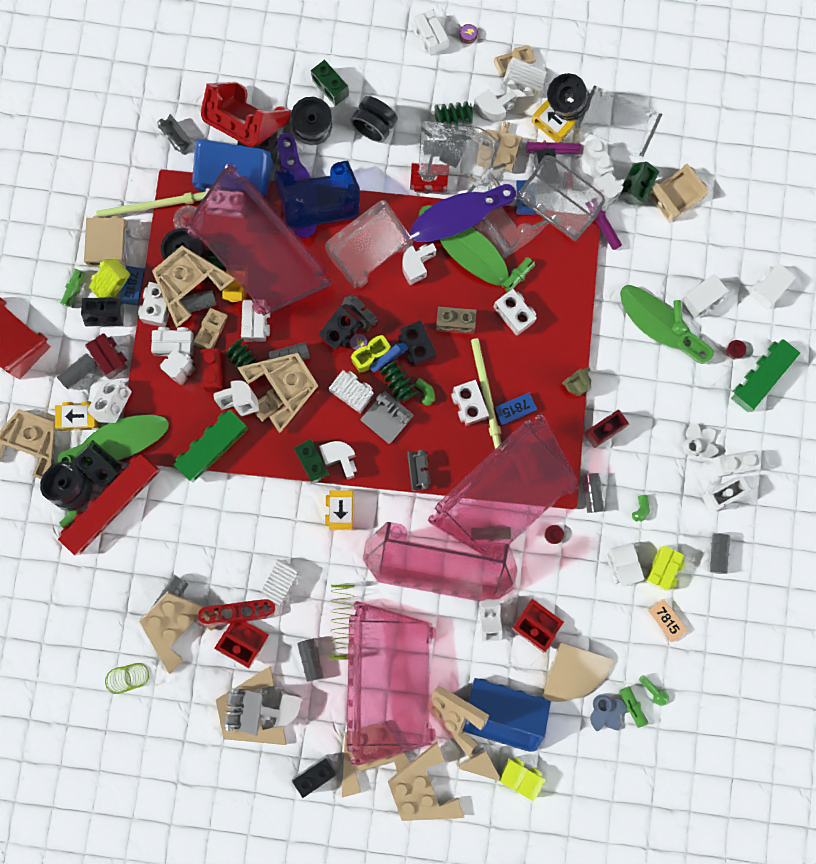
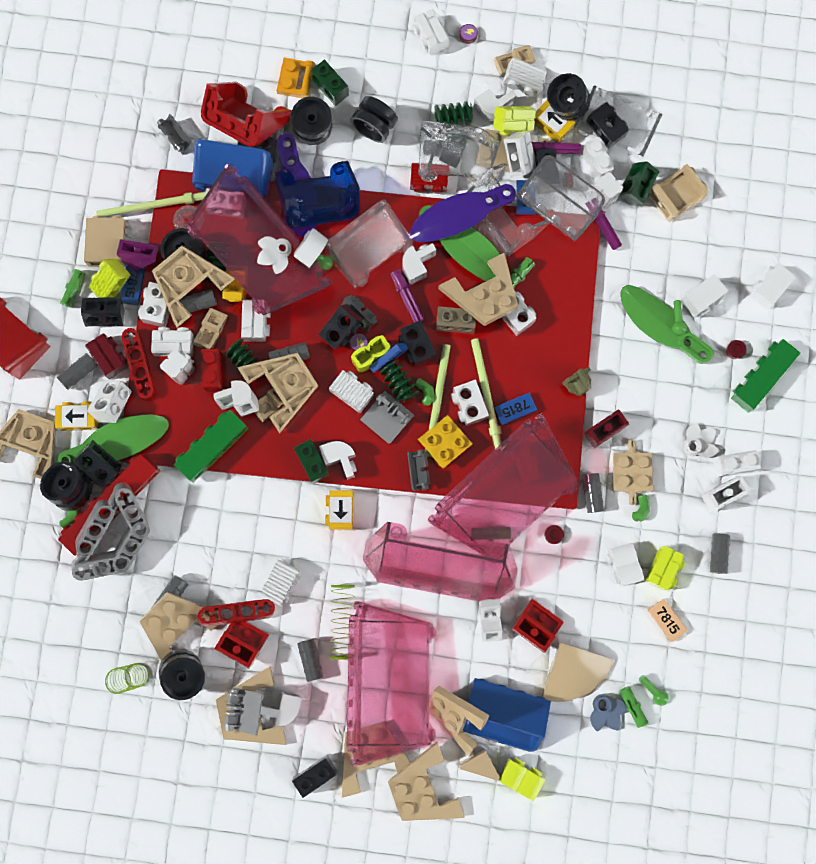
none -> light grey piece [71,482,150,581]
none -> magenta slope [117,239,158,271]
none -> red beam [121,328,155,400]
none -> black wheel [159,649,205,700]
none -> white plate [257,236,292,274]
none -> light orange plate [276,57,316,99]
none -> white brick [294,228,328,268]
none -> bright green bar [316,253,333,270]
none -> magenta axle [390,269,424,323]
none -> yellow hinge [418,415,472,469]
none -> yellowish green bar [425,344,450,457]
none -> tan wing [438,253,518,326]
none -> neon yellow brick [493,106,536,135]
none -> white brick [503,132,537,176]
none -> black brick [586,101,629,150]
none -> tan plate [613,440,653,505]

